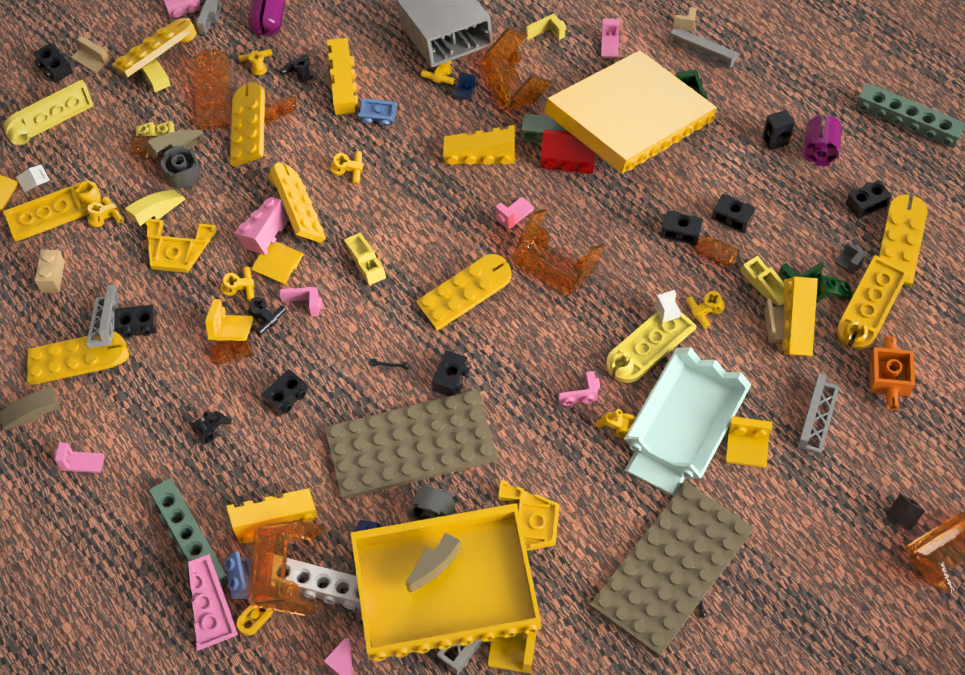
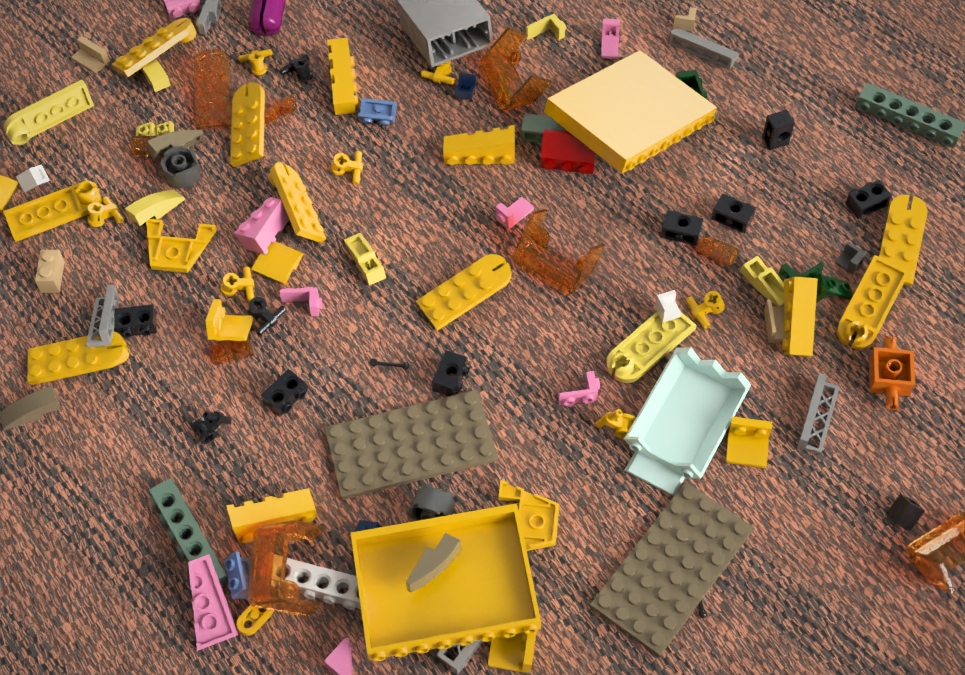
black brick [34,43,73,83] -> none
bright pink bracket [54,442,105,473] -> none
magenta cylinder [803,115,842,167] -> none

